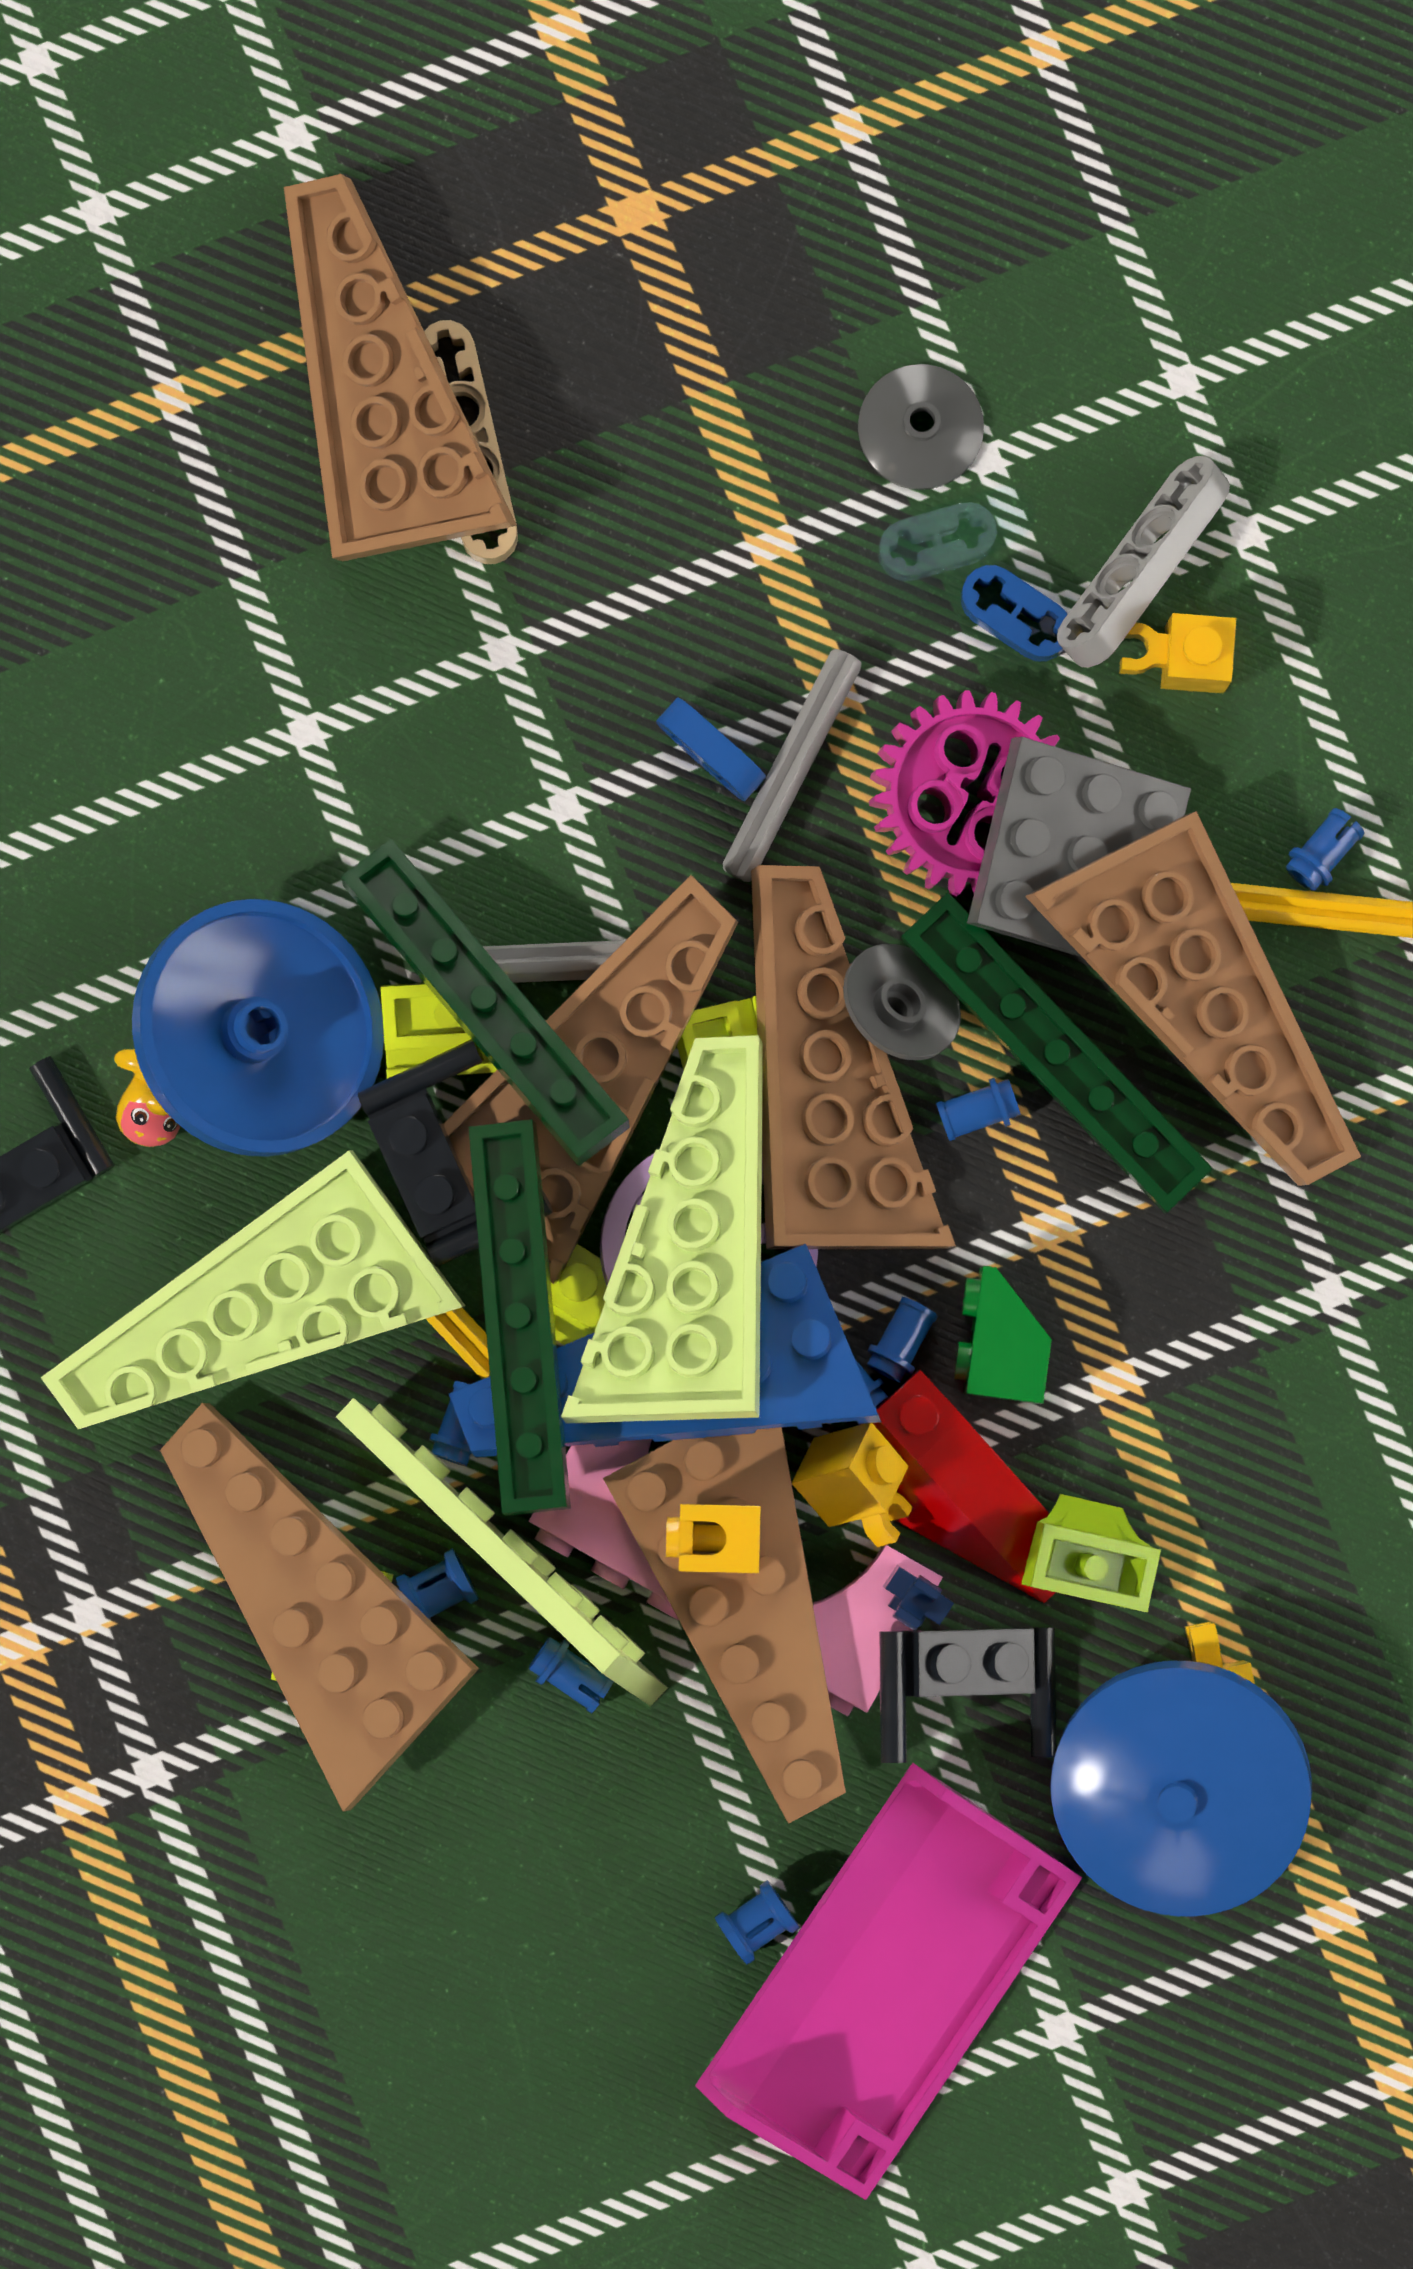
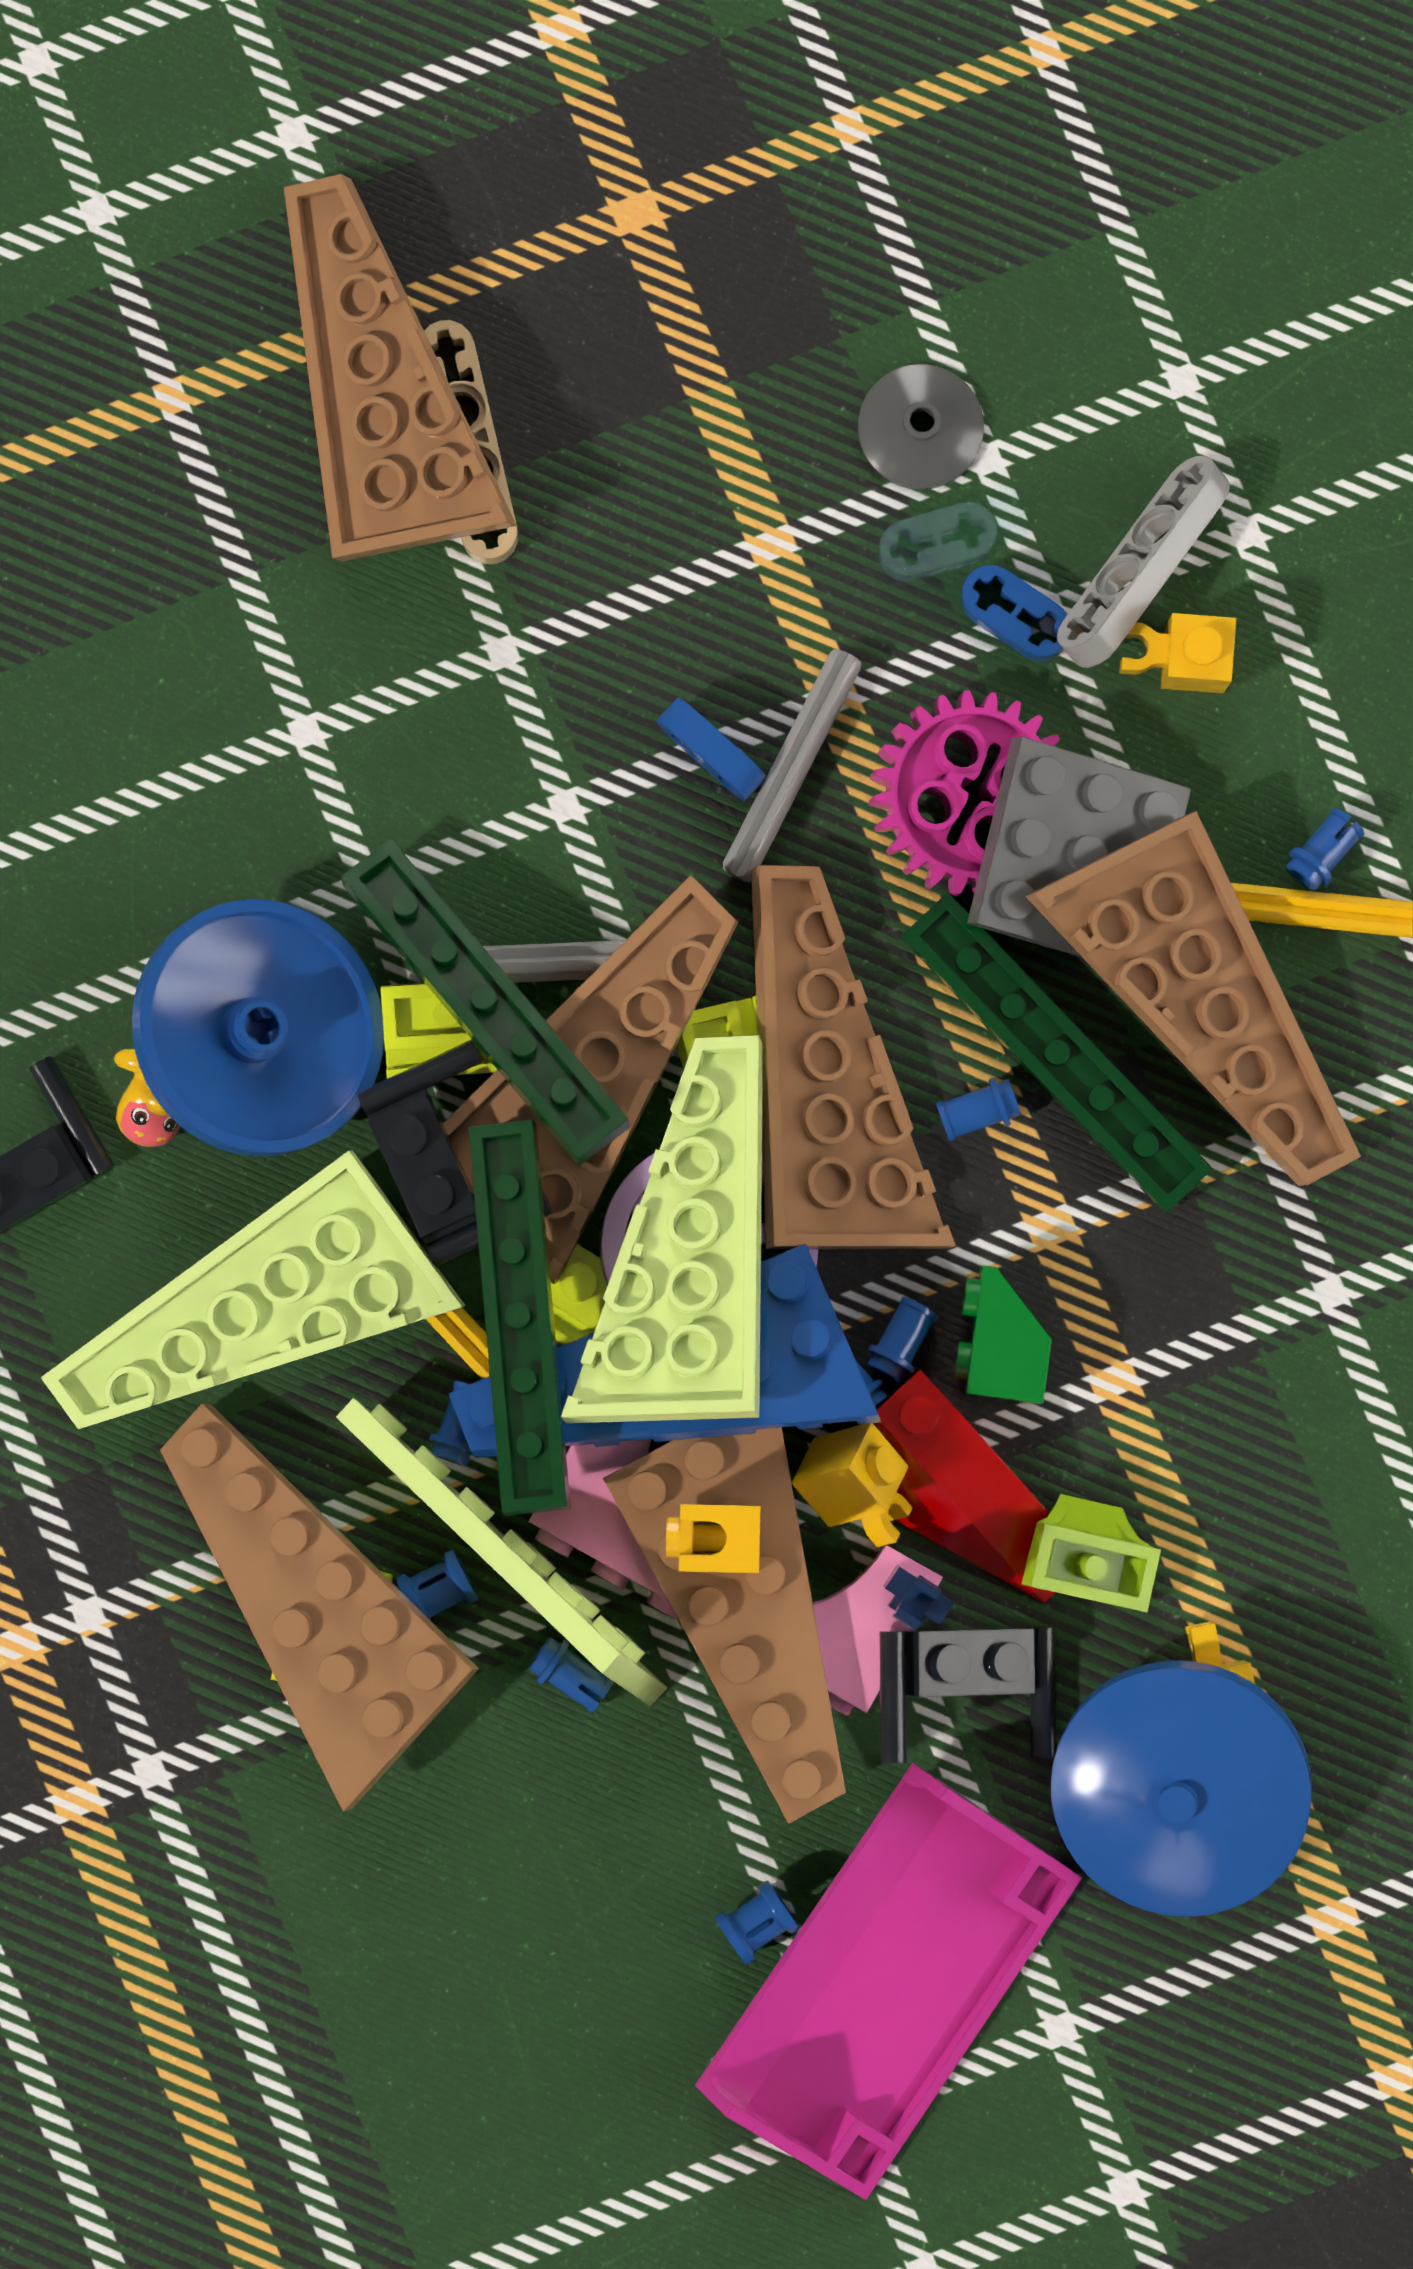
dark grey dish [843,944,961,1060] -> none

